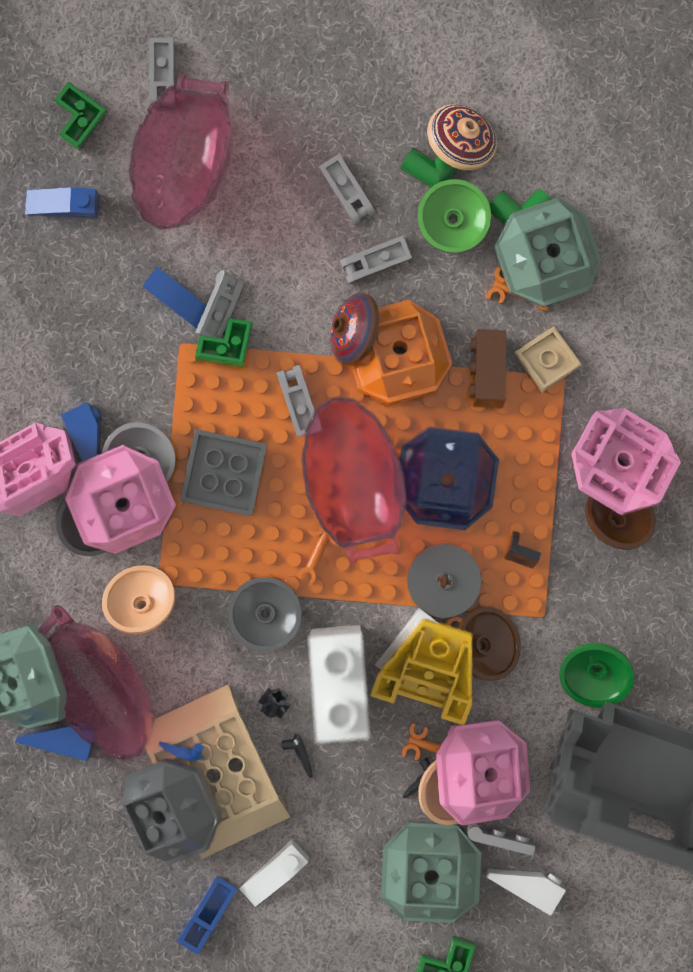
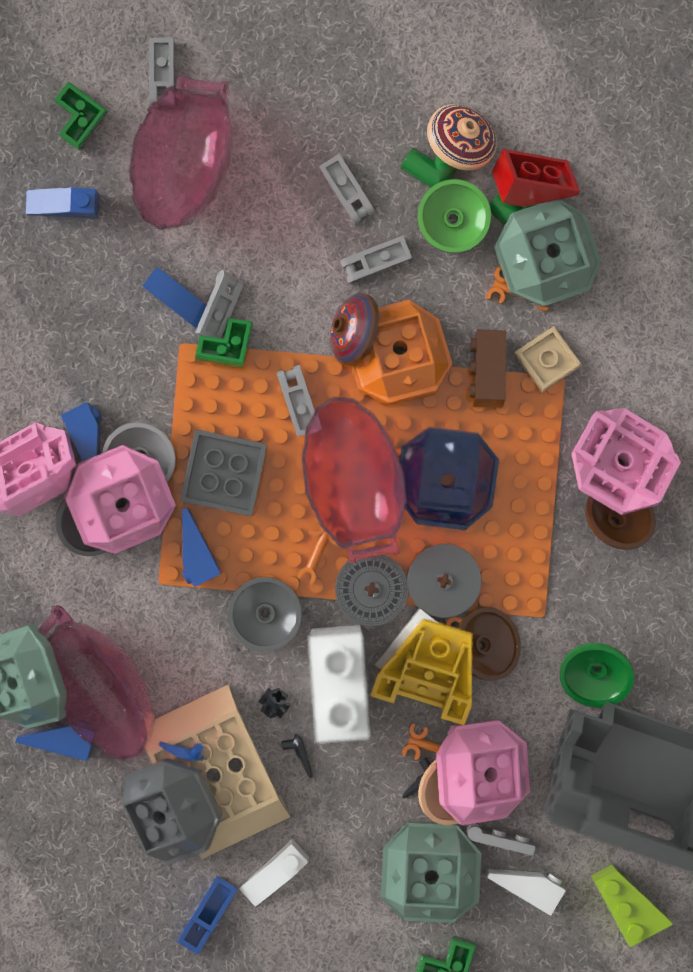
light nougat dish [102,566,175,634] -> none
black tile [505,531,541,569] -> none
none -> blue slope [182,508,222,587]
none -> piece [335,553,408,626]
none -> red slope [492,149,580,207]
none -> lime wedge [591,865,673,947]

